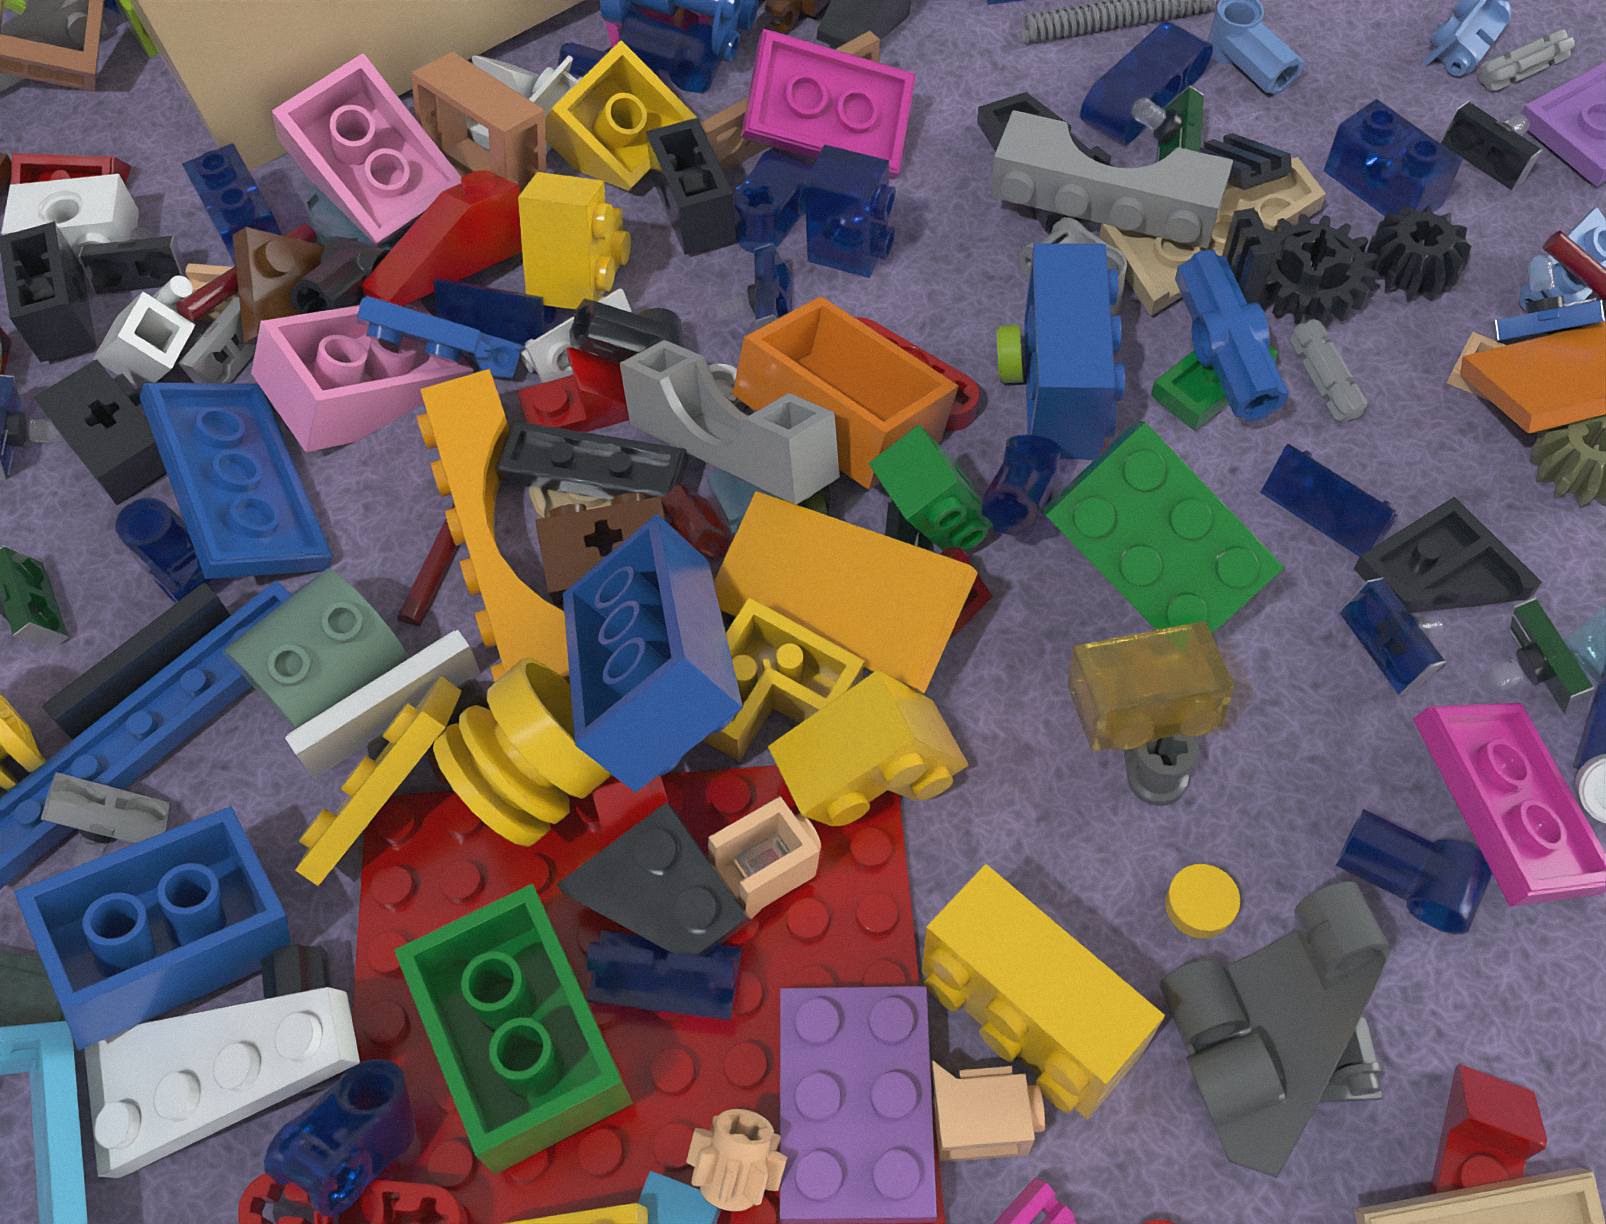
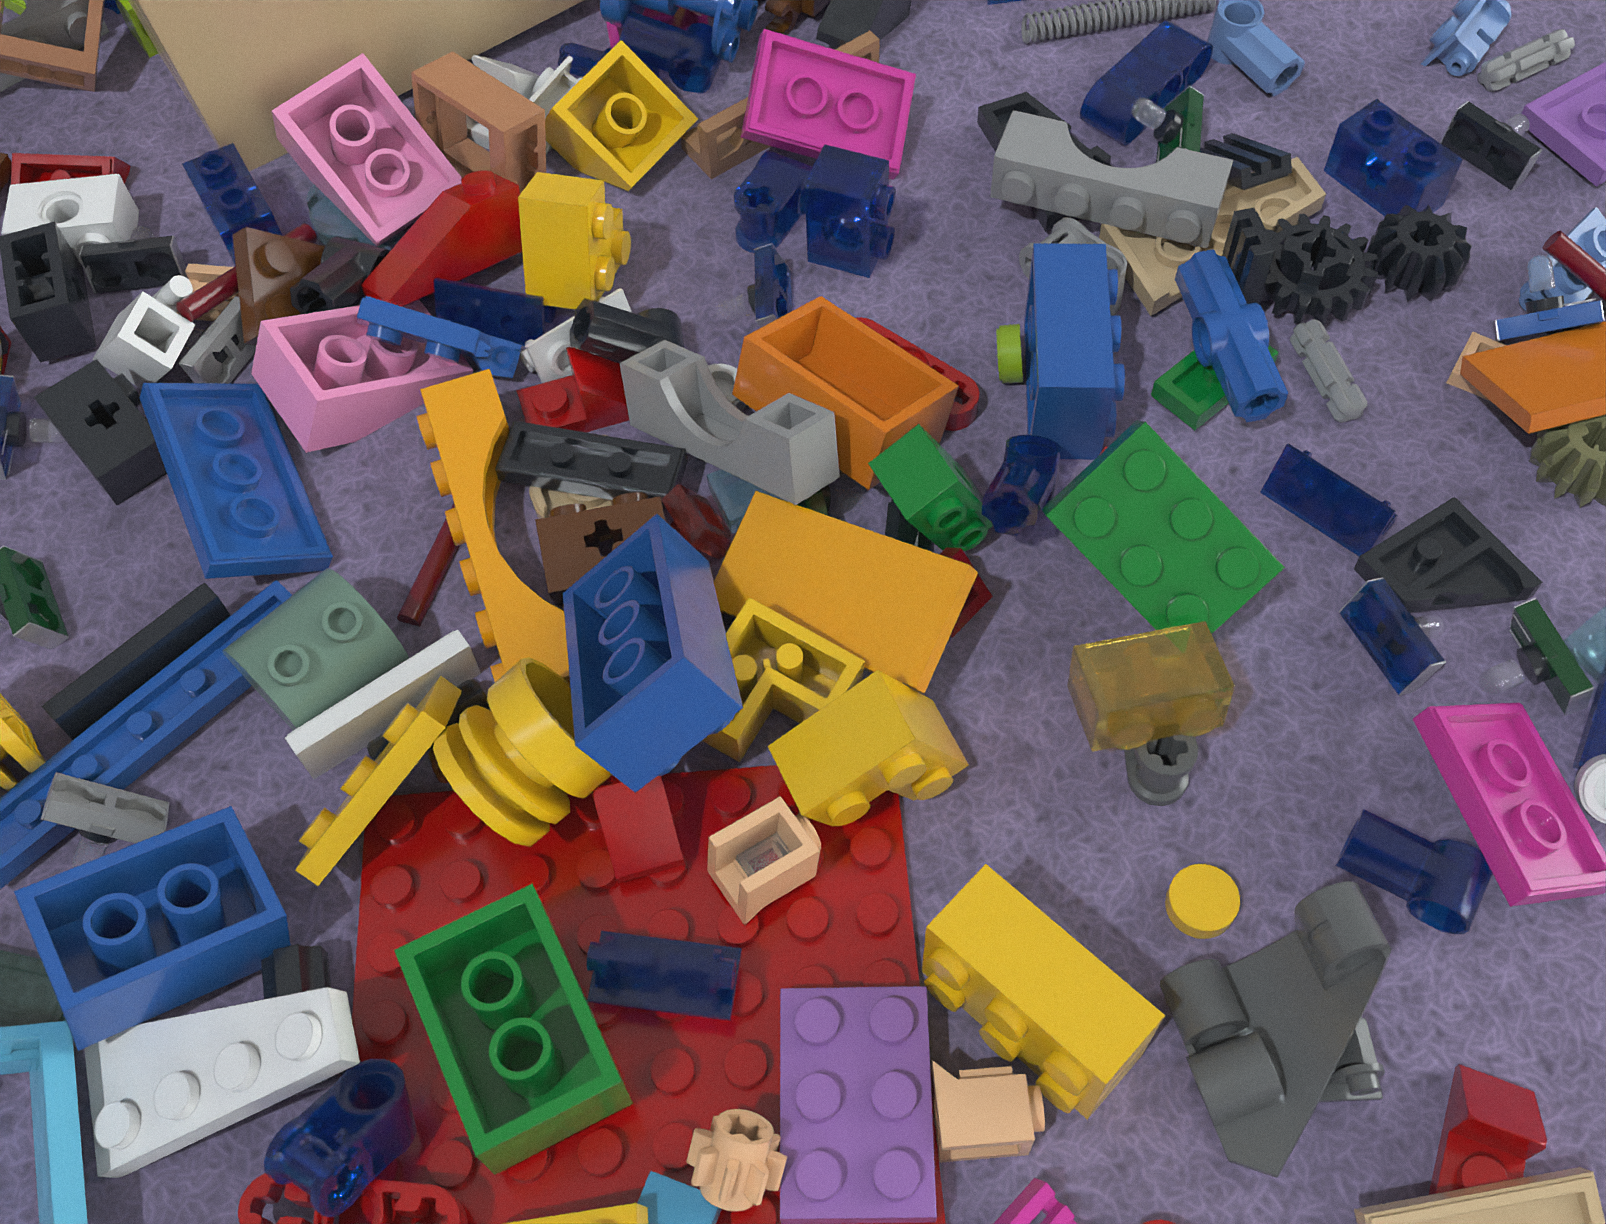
clear blue piece [115,497,231,604] -> none
black wing [556,802,752,964] -> none
black brick [646,117,736,255] -> none

